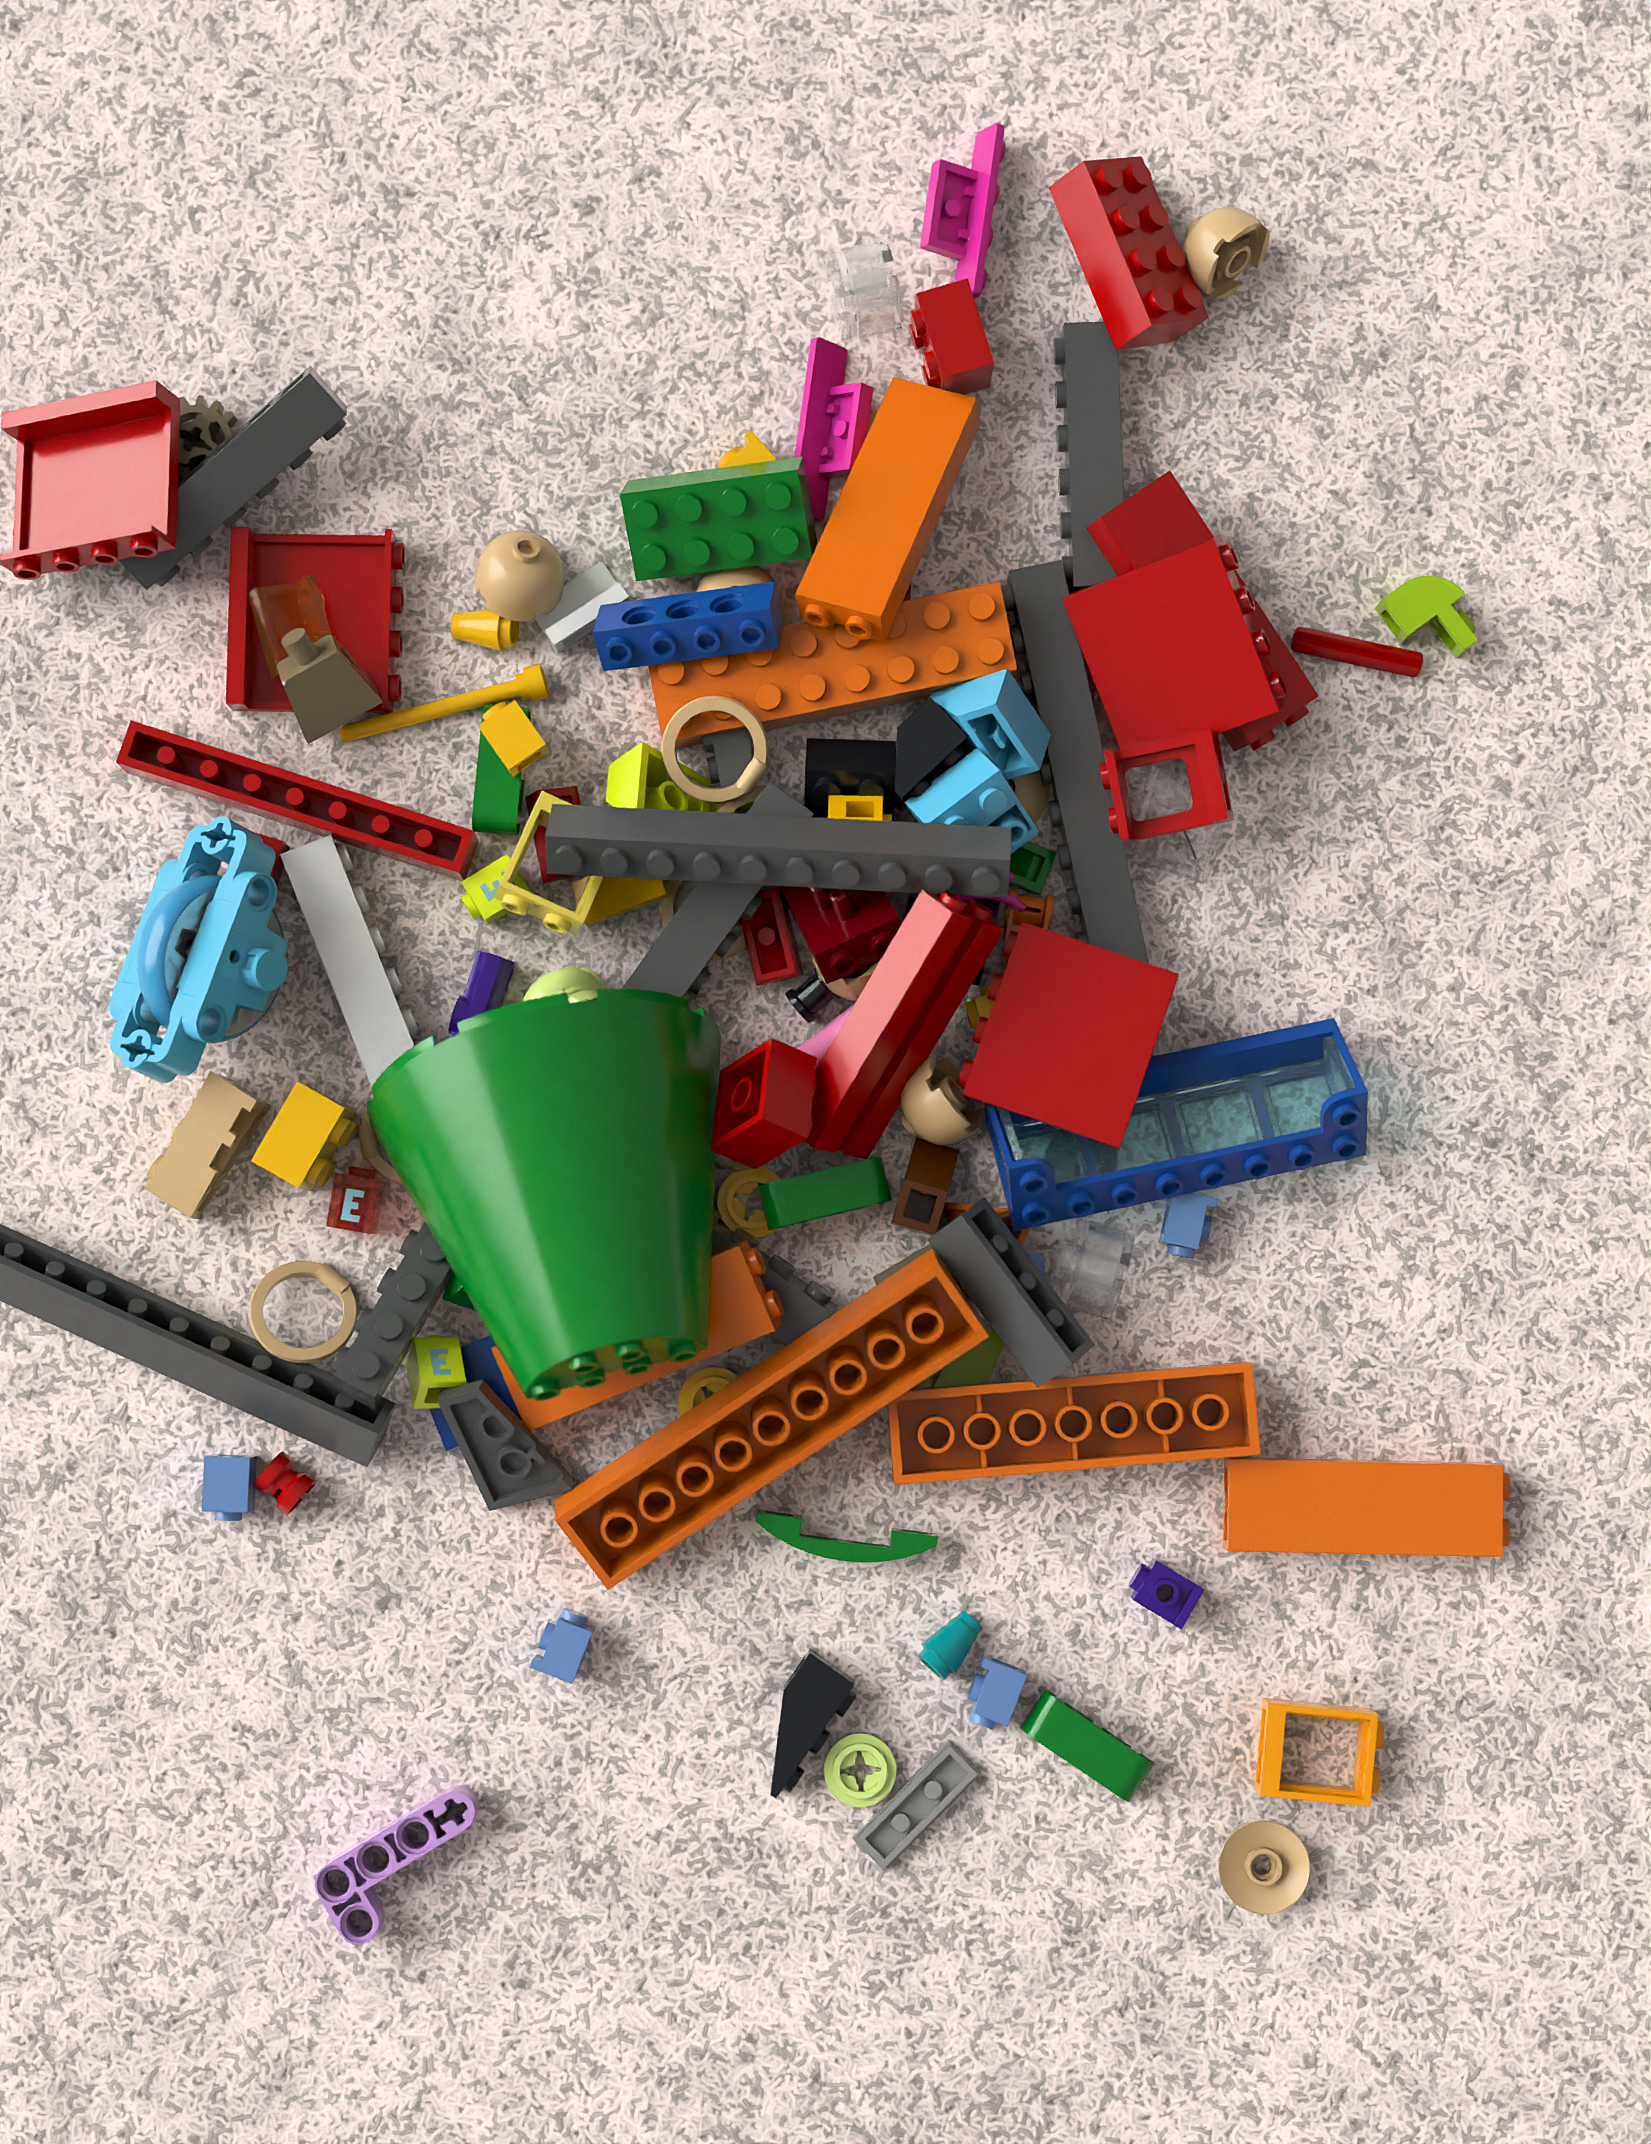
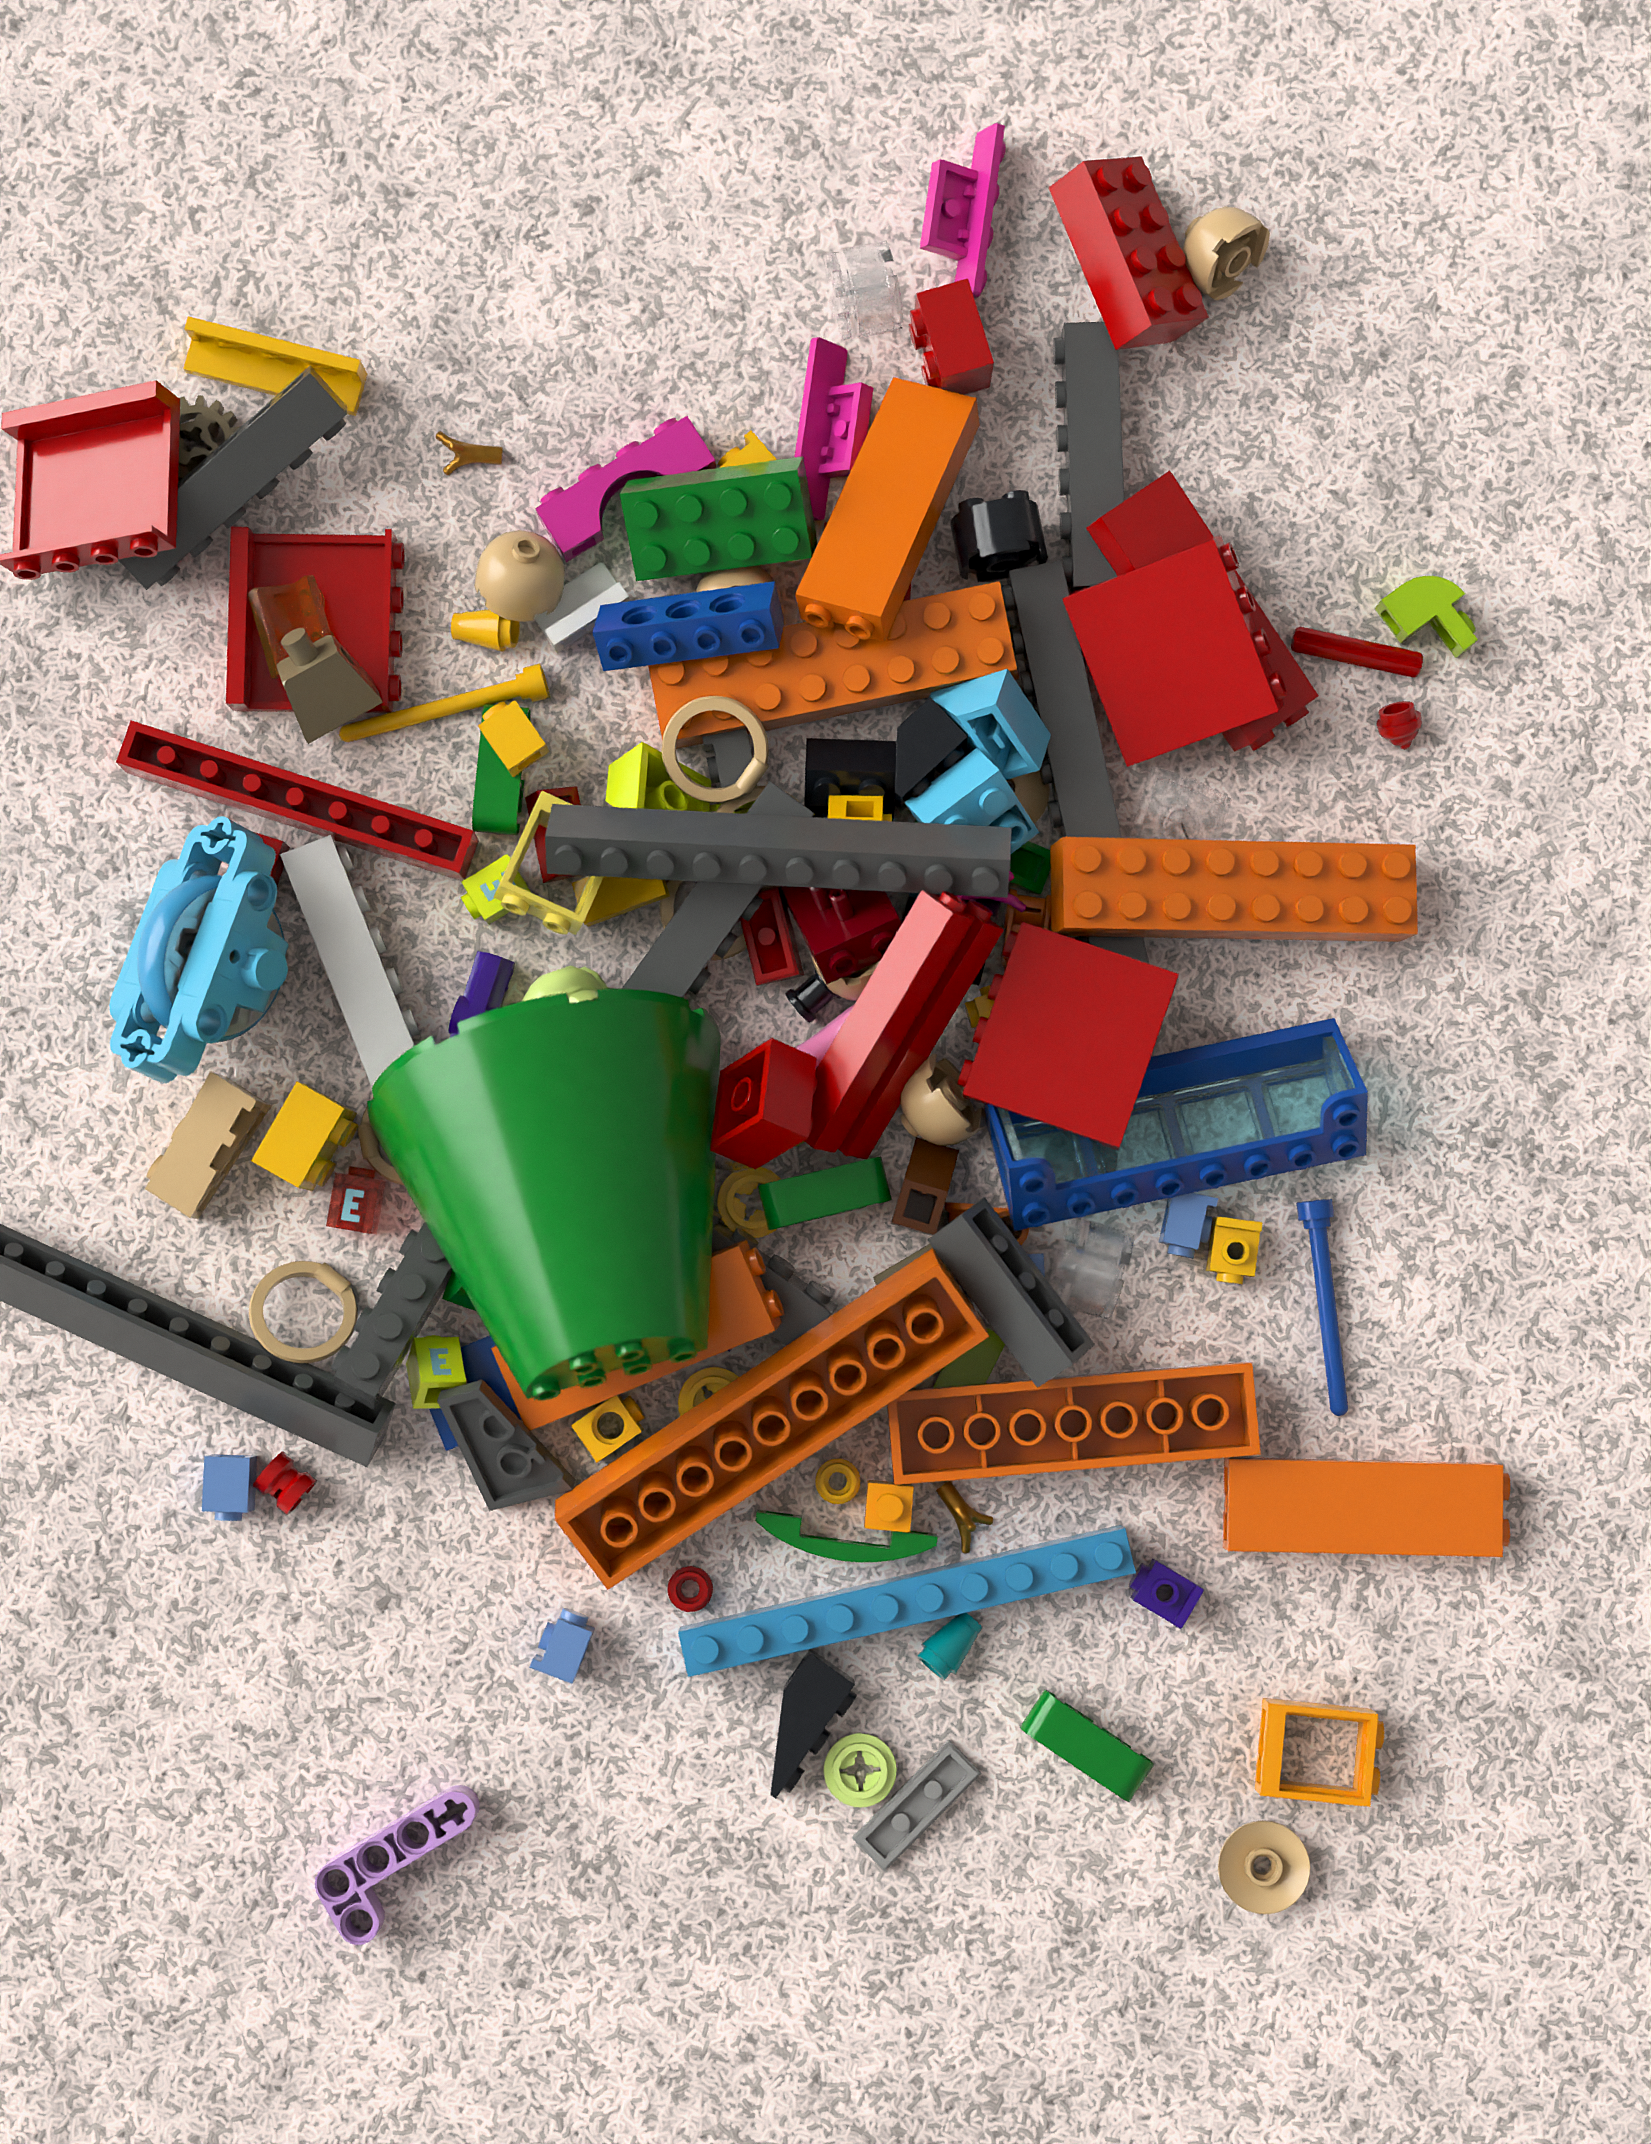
medium blue brick [967,1654,1027,1730] -> none
red window [1100,728,1234,842] -> none
none -> yellow fence [183,316,367,416]
none -> pearl gold bar [436,431,503,475]
none -> dark pink arch [535,416,716,563]
none -> yellow brick [571,1394,645,1463]
none -> red plate [668,1566,713,1612]
none -> dark azure brick [678,1525,1136,1677]
none -> yellow plate [815,1458,860,1504]
none -> light orange brick [864,1480,914,1532]
none -> pearl gold bar [936,1481,993,1554]
none -> black brick [950,490,1048,582]
none -> orange brick [1050,837,1418,942]
none -> yellow brick [1206,1216,1263,1285]
none -> blue piece [1296,1199,1348,1416]
none -> red plate [1376,701,1422,750]

